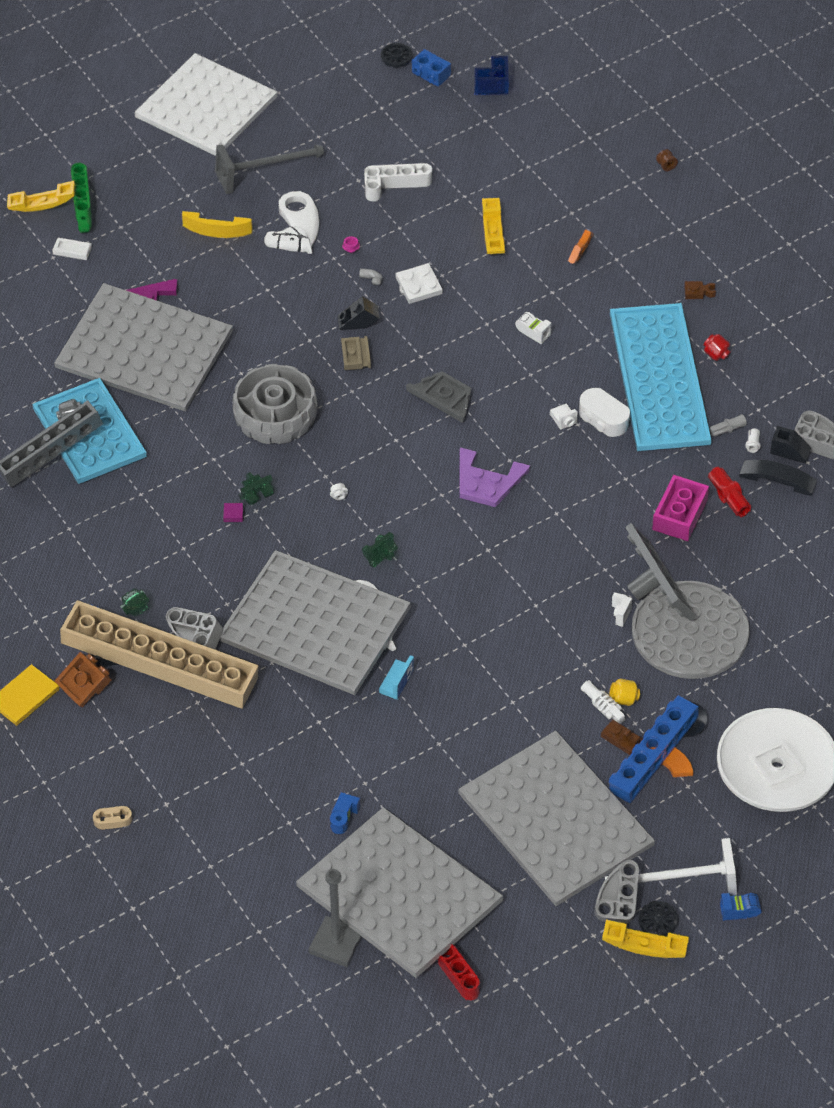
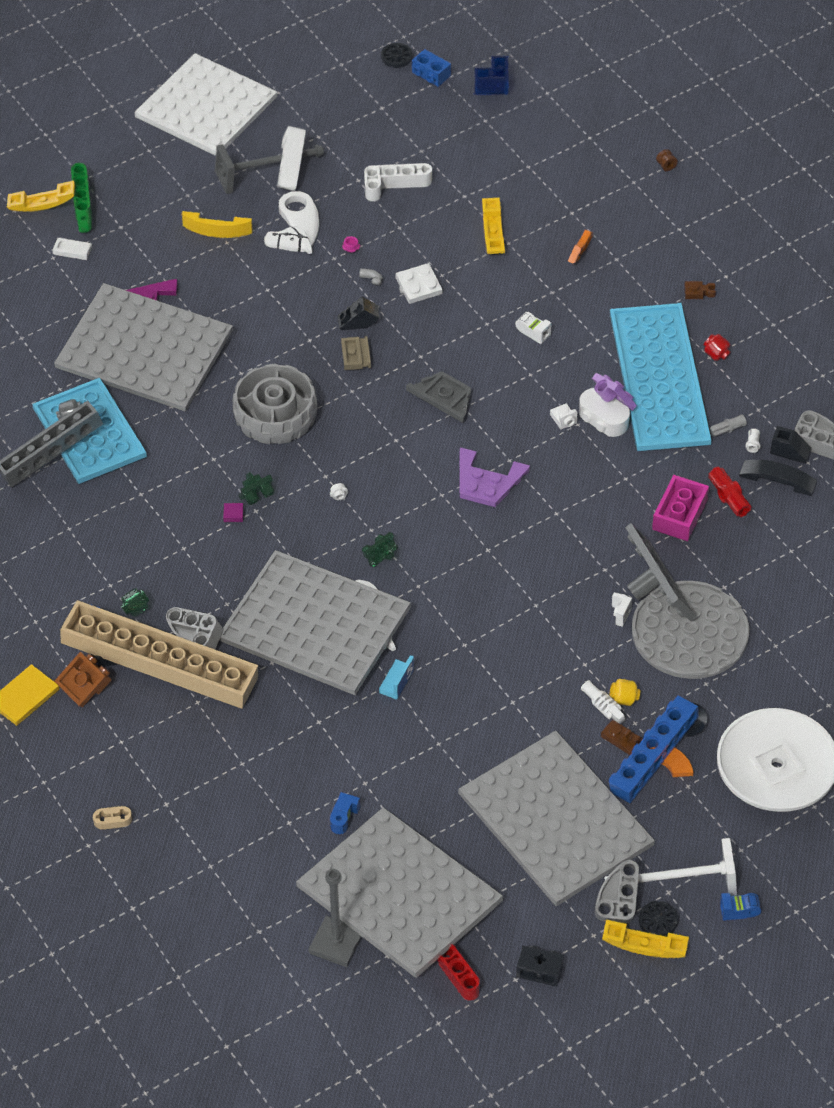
none -> white beam [277,126,305,191]
none -> black brick [516,945,564,987]
none -> medium lavender plate [592,373,637,411]

